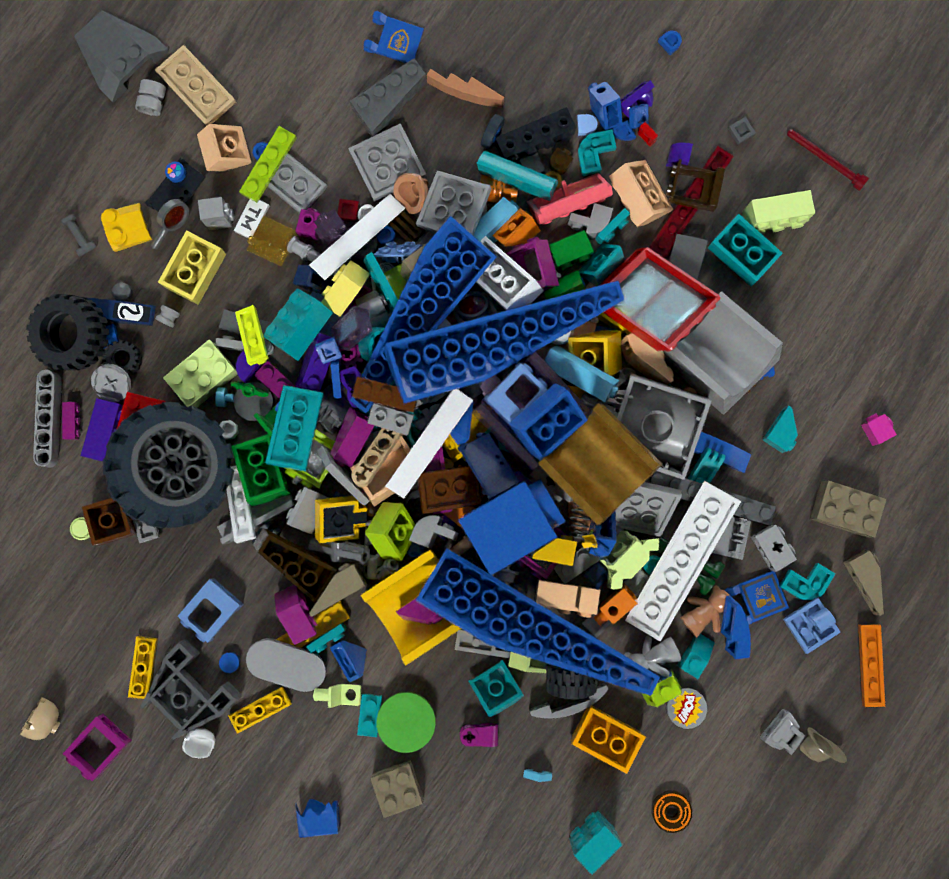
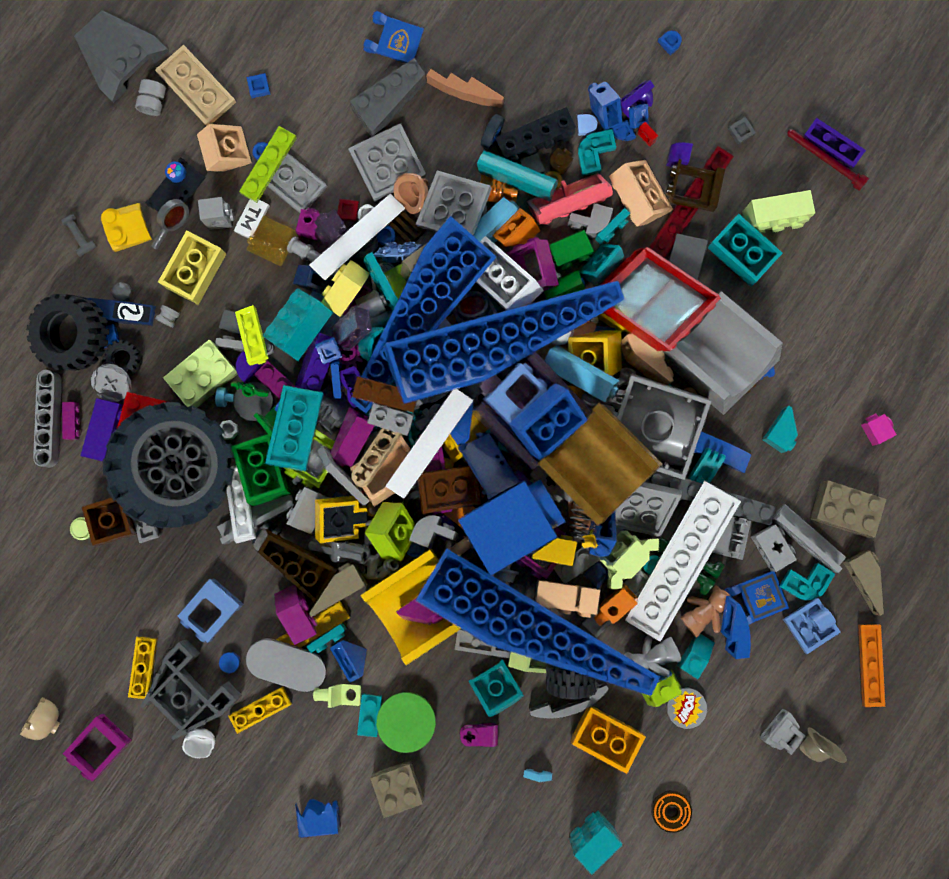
none -> blue tile [247,73,270,98]
none -> light grey fence [772,504,846,573]
none -> dark purple brick [804,118,866,168]

